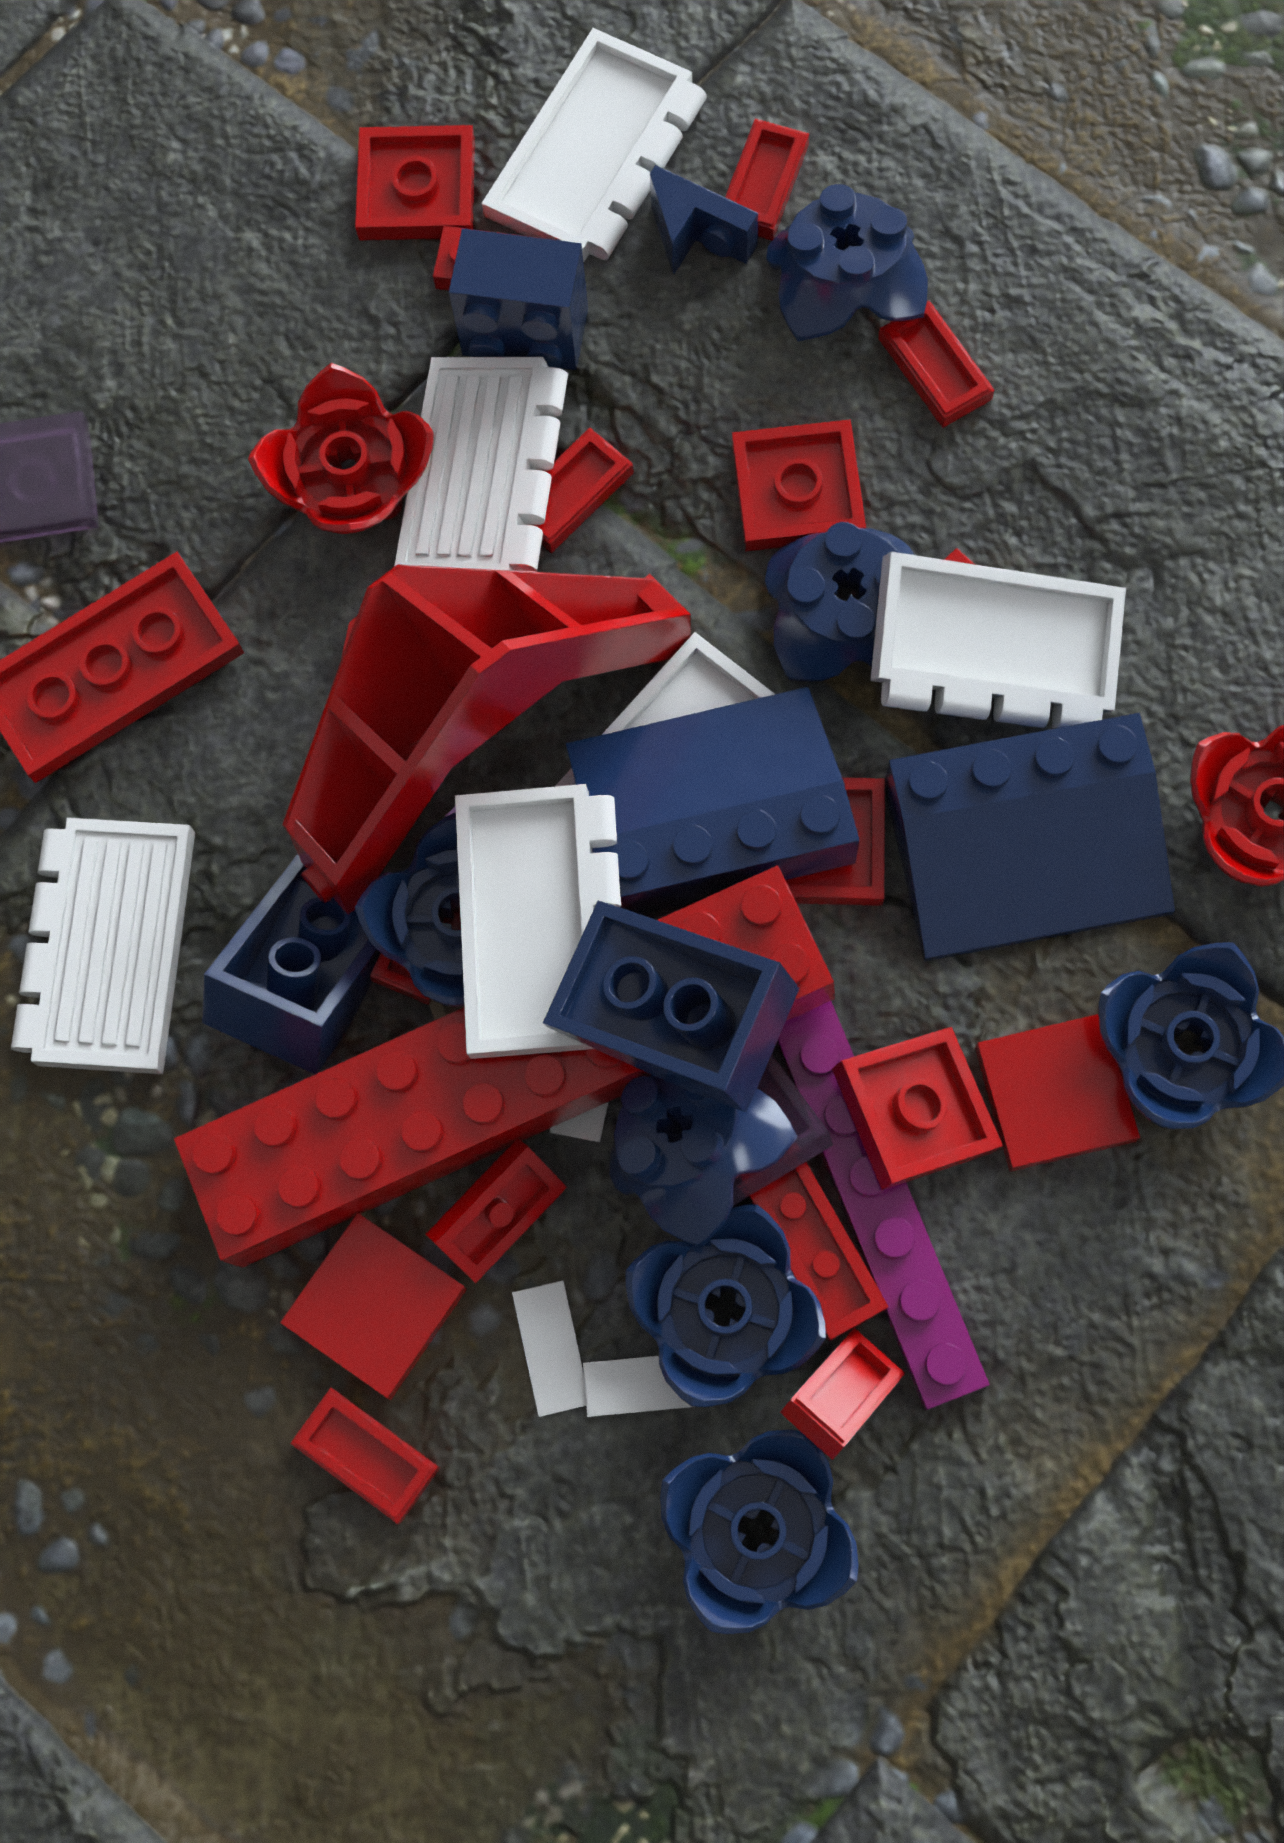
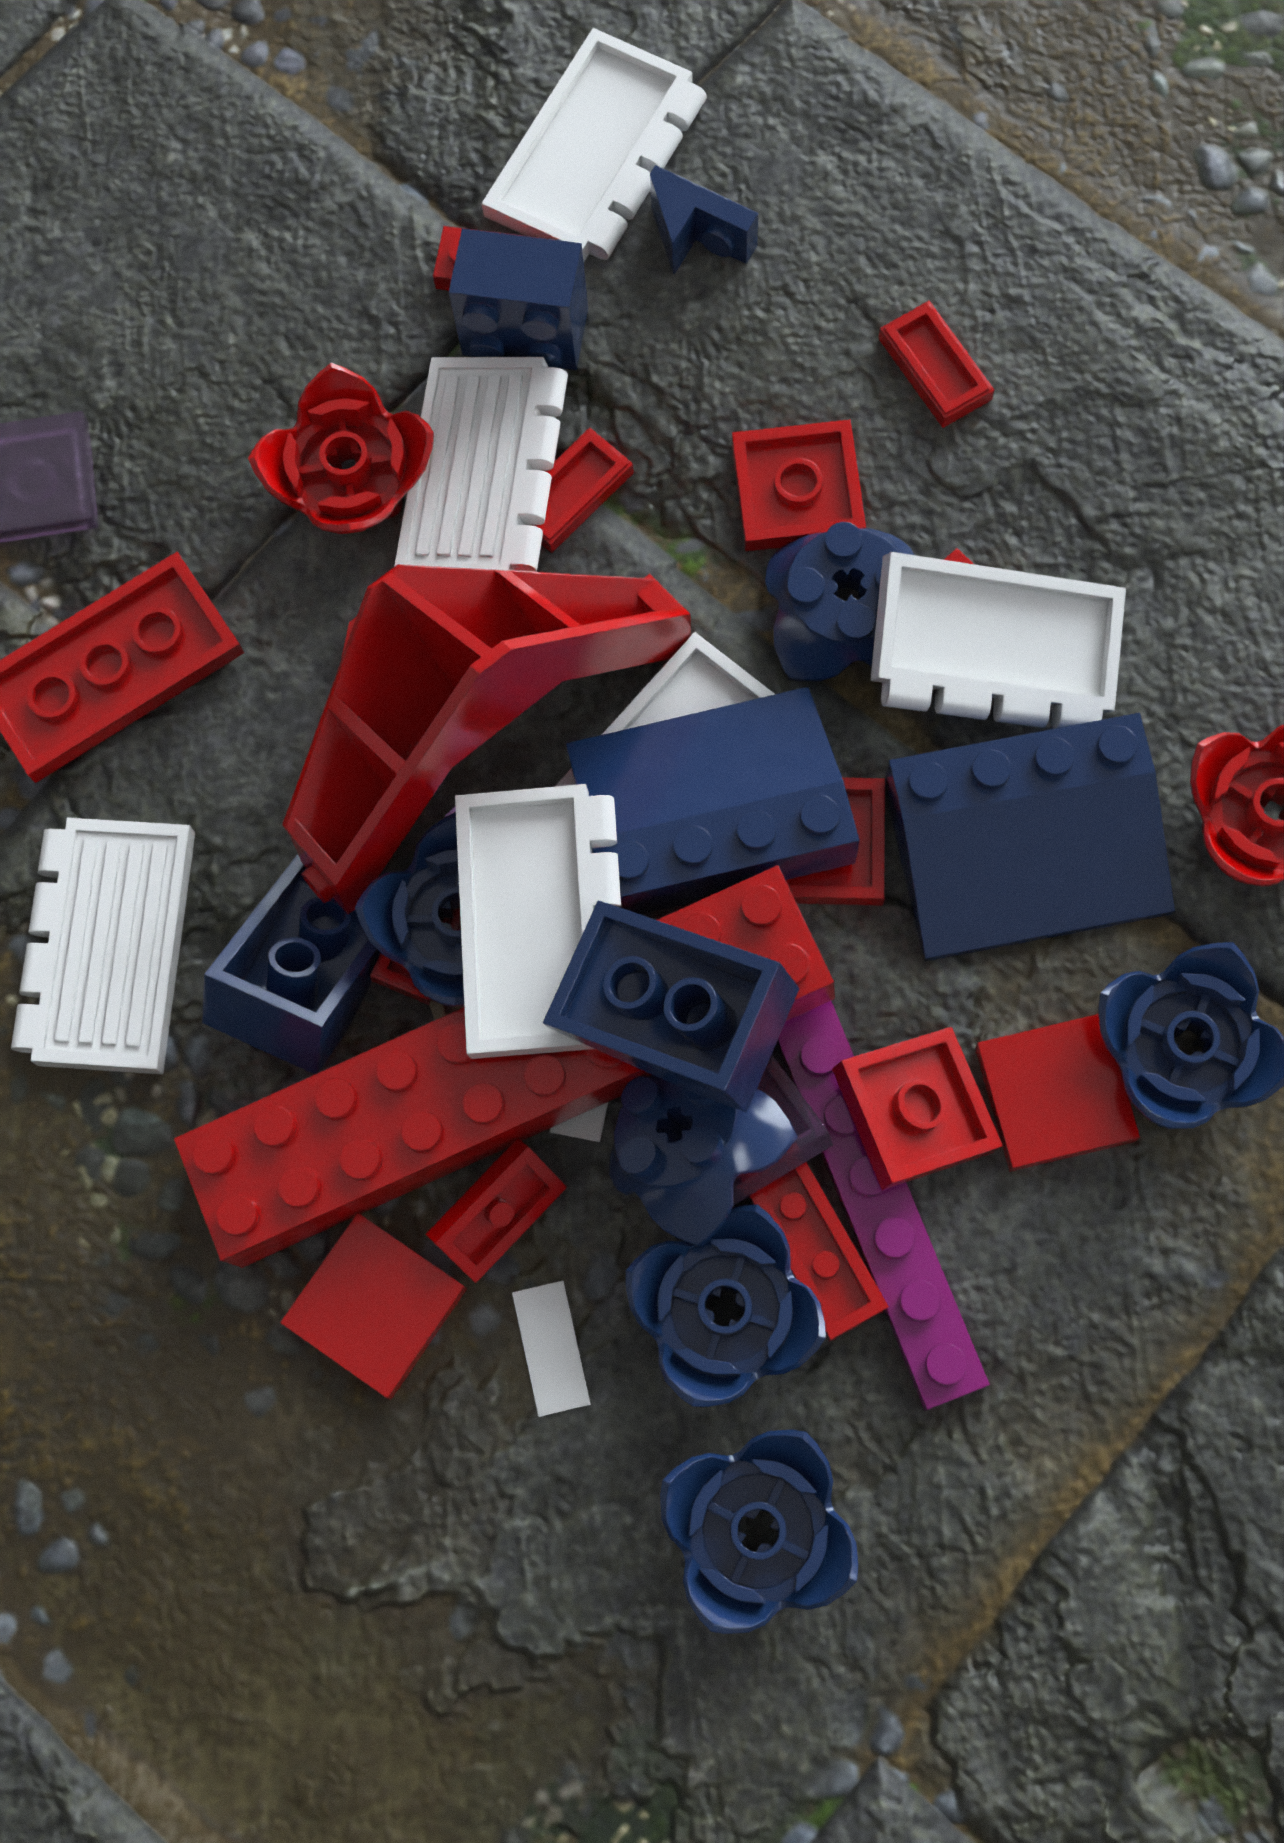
red tile [290,1388,441,1524] -> none
red tile [355,125,475,240] -> none
white sticker [583,1356,692,1417] -> none
red tile [725,118,810,240] -> none
dark blue brick [766,184,928,342] -> none
tile [780,1328,905,1460] -> none

